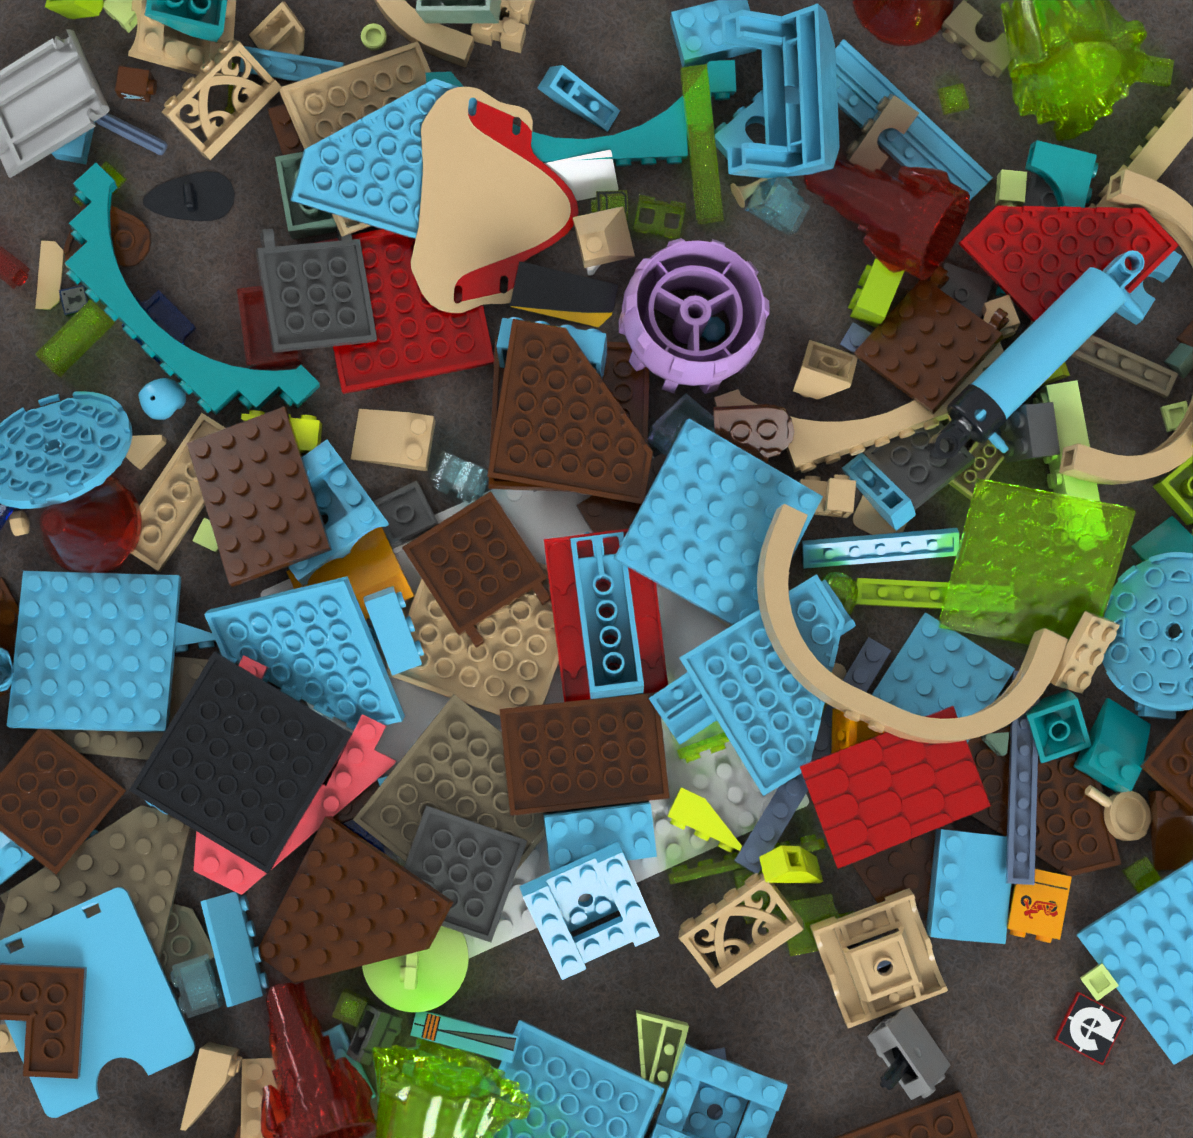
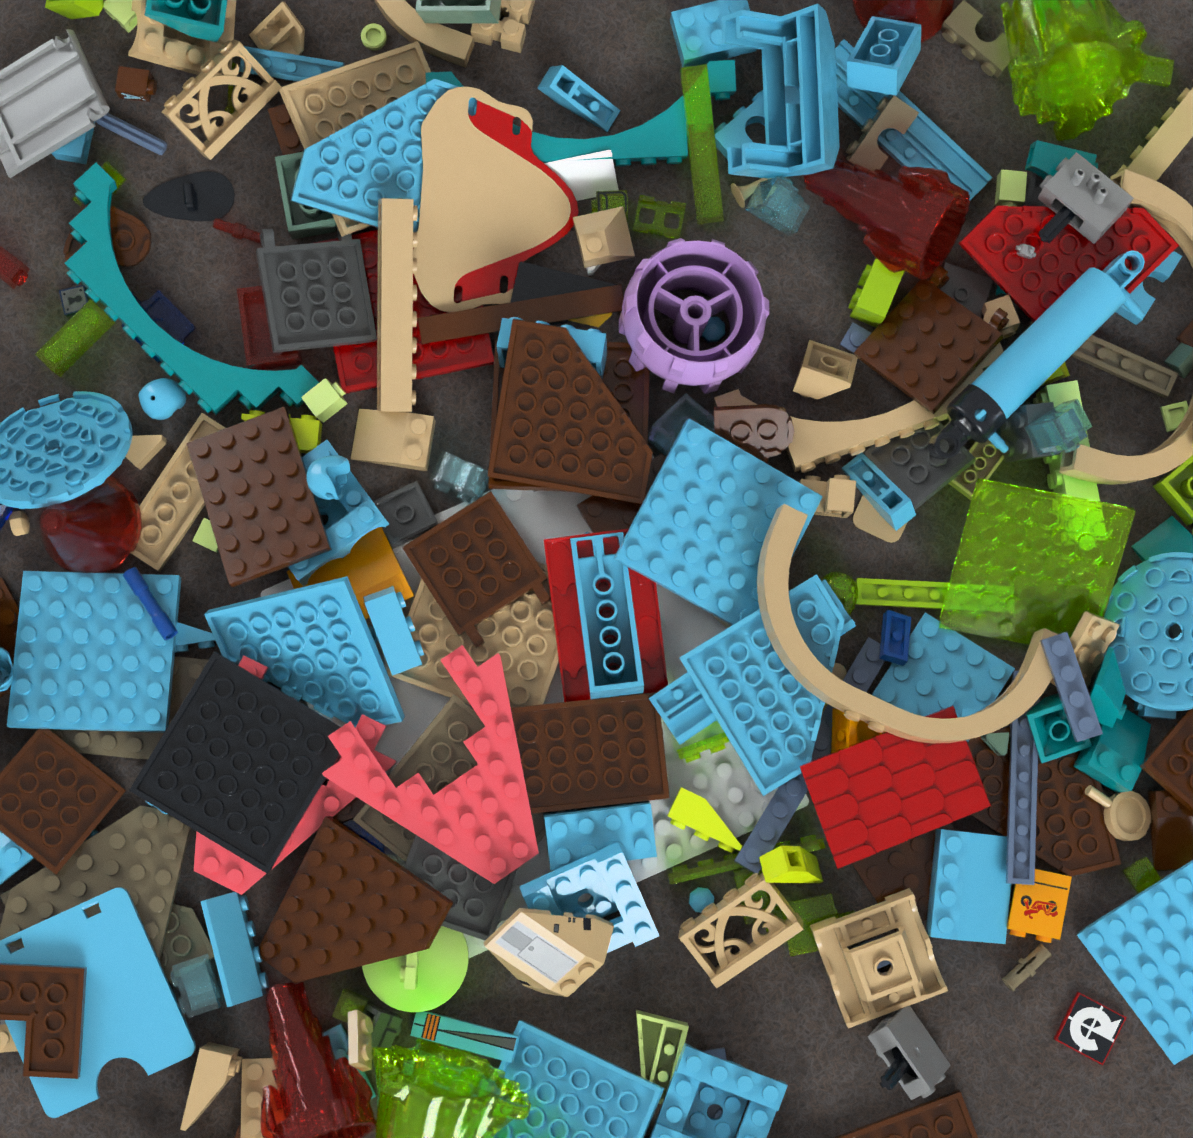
tan piece [35,241,64,310] -> none
plate [802,528,959,569] -> none
clear neon green plate [938,83,969,115] -> none
yellowish green plate [1080,963,1119,1001] -> none
none -> blue piece [123,567,178,640]
none -> clear red bar [213,218,261,244]
none -> yellowish green brick [301,378,348,423]
none -> medium azure helmet [306,456,350,500]
none -> coral wing [322,645,539,884]
none -> tan plate [348,1010,374,1072]
none -> tan brick [377,198,418,412]
none -> reddish brown tile [417,284,624,344]
none -> tan wedge [483,908,614,997]
none -> medium azure tile [689,887,714,913]
none -> medium azure brick [847,16,921,96]
none -> blue plate [879,610,911,666]
none -> dark tan pin [1002,943,1051,992]
none -> light grey piece [1015,244,1036,259]
none -> clear light blue brick [1024,399,1092,456]
none -> light grey piece [1037,152,1134,244]
none -> sand blue plate [1040,632,1103,742]
none -> teal slope [1090,647,1127,728]

